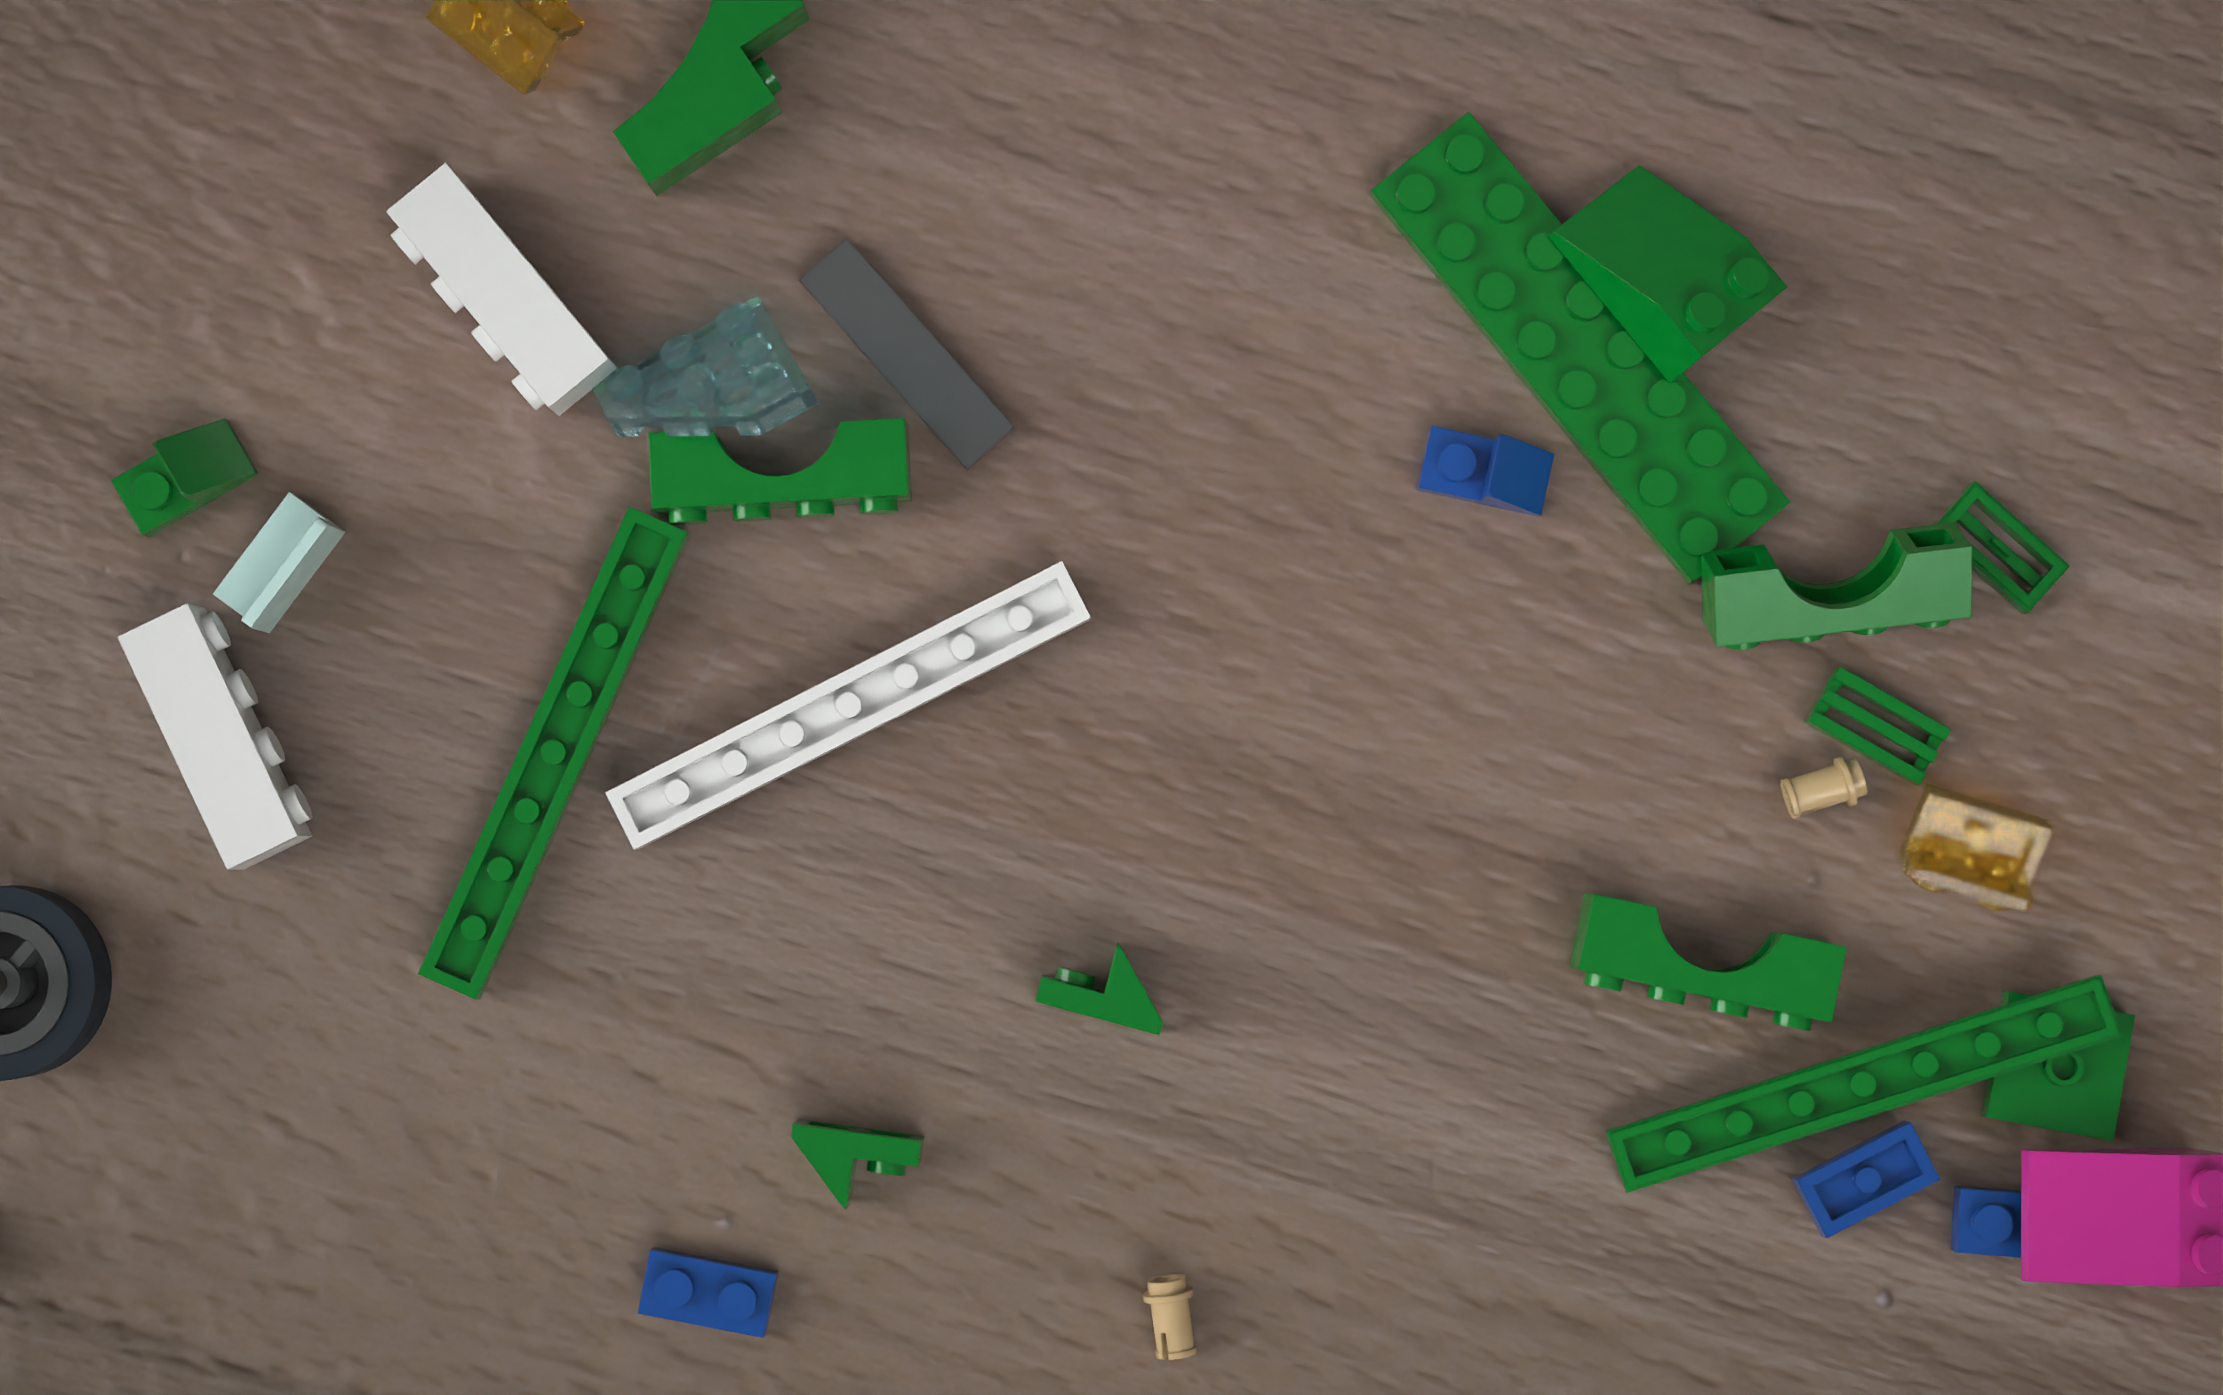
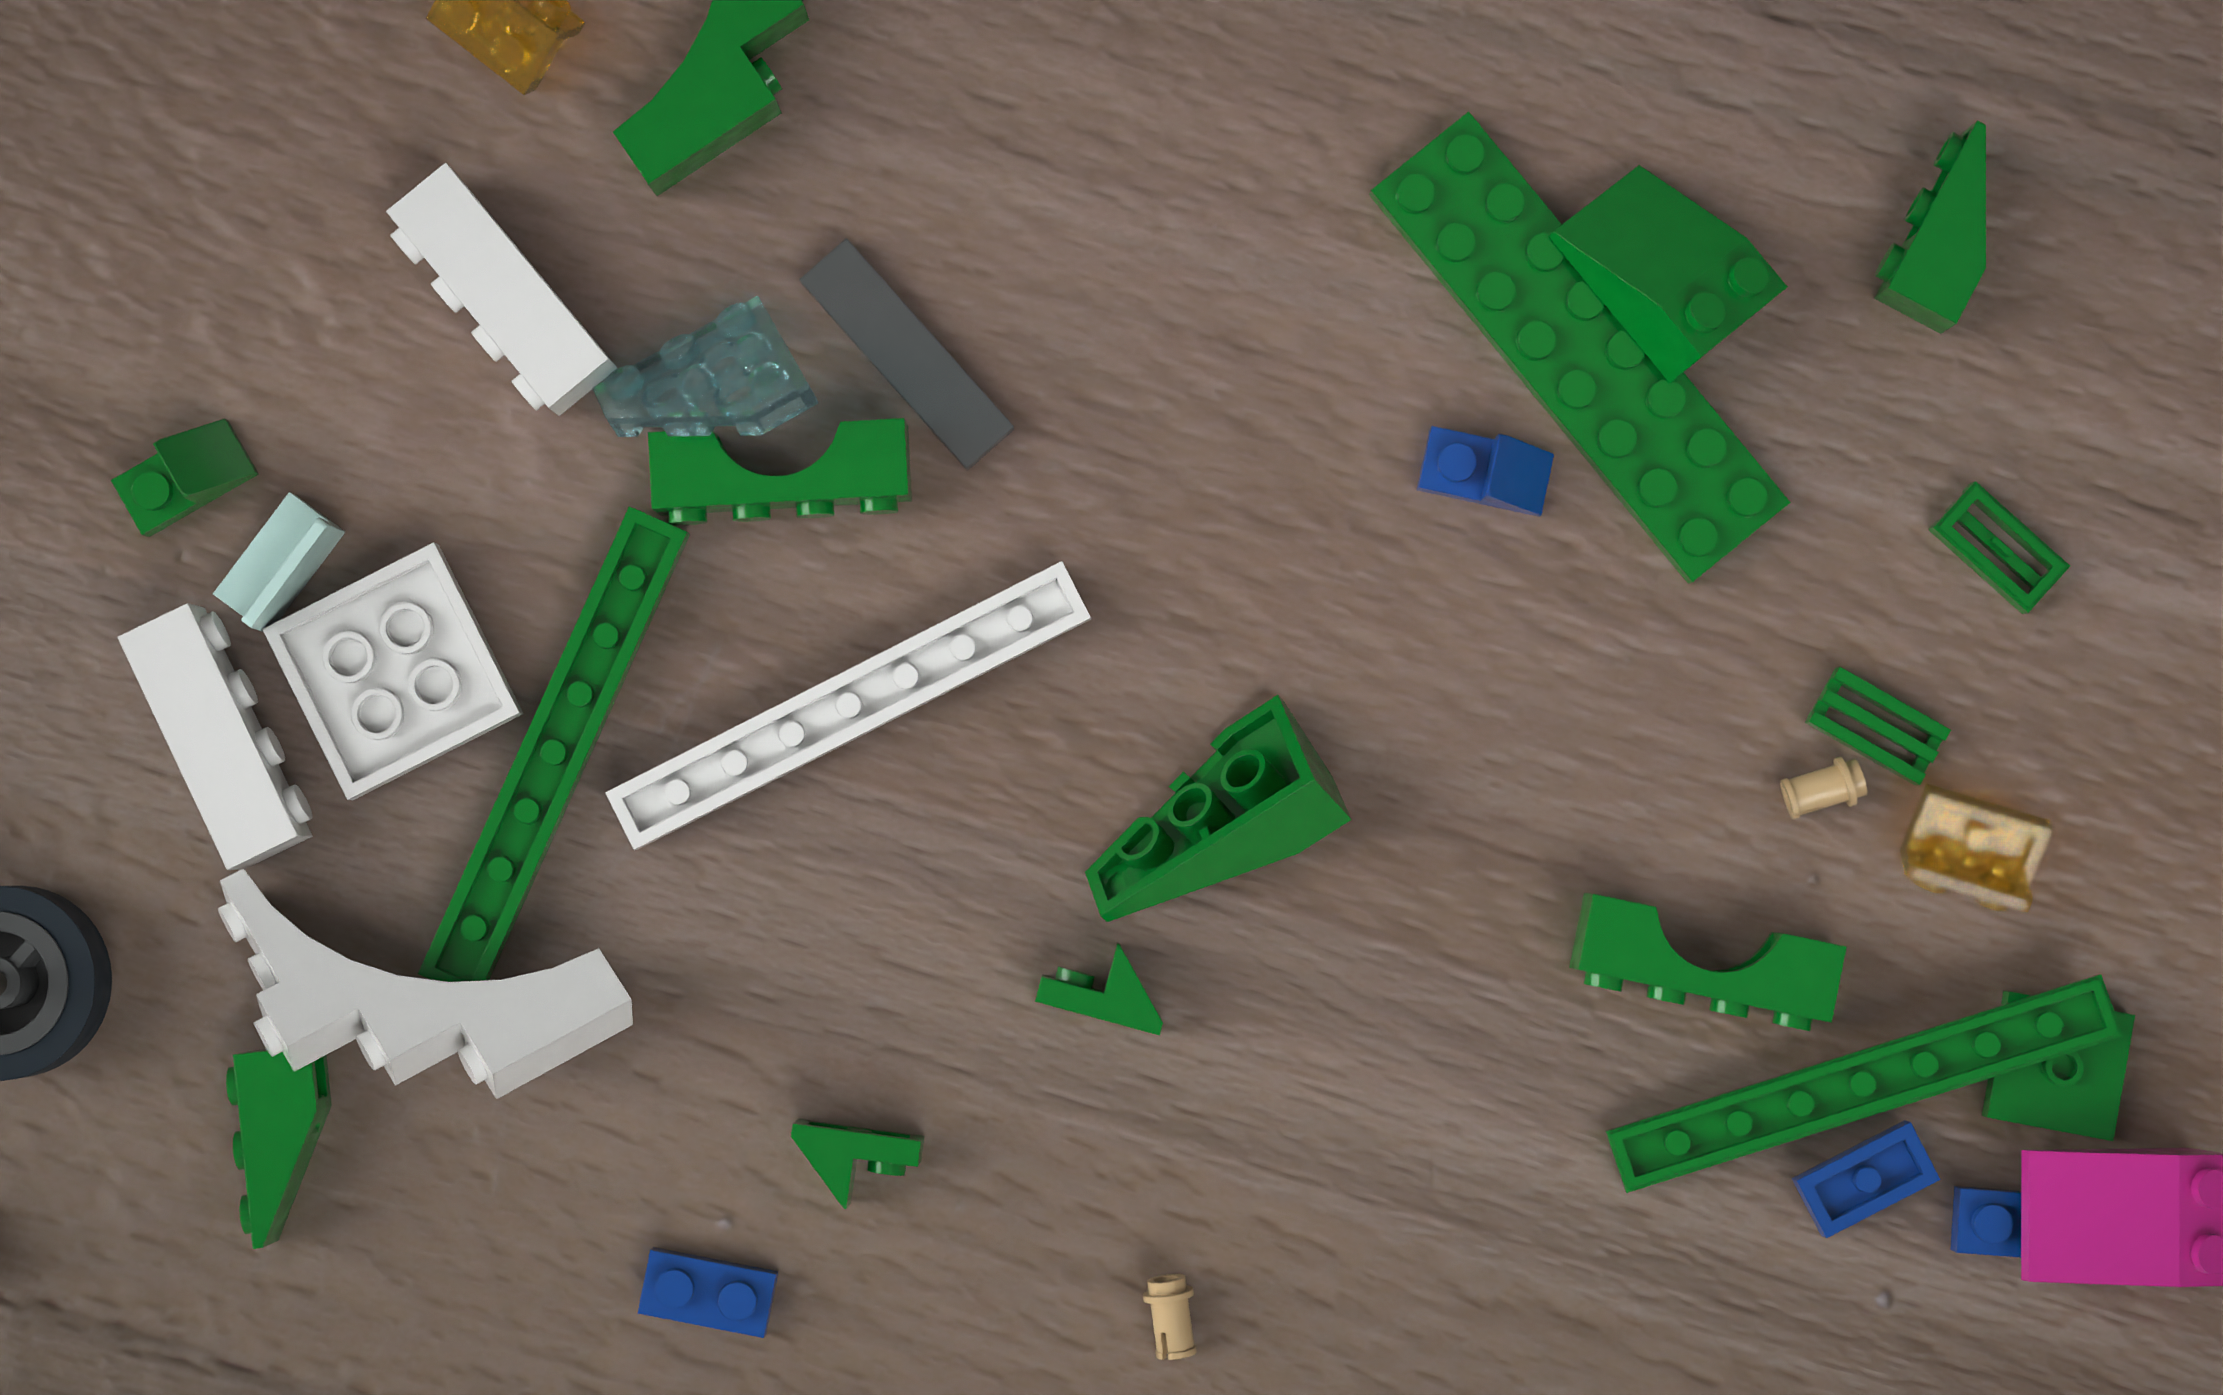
green arch [1701,522,1972,650] -> none
none -> white arch [218,869,633,1099]
none -> green slope [226,1049,332,1249]
none -> white plate [262,542,524,800]
none -> green wedge [1085,695,1352,922]
none -> green slope [1874,120,1986,334]

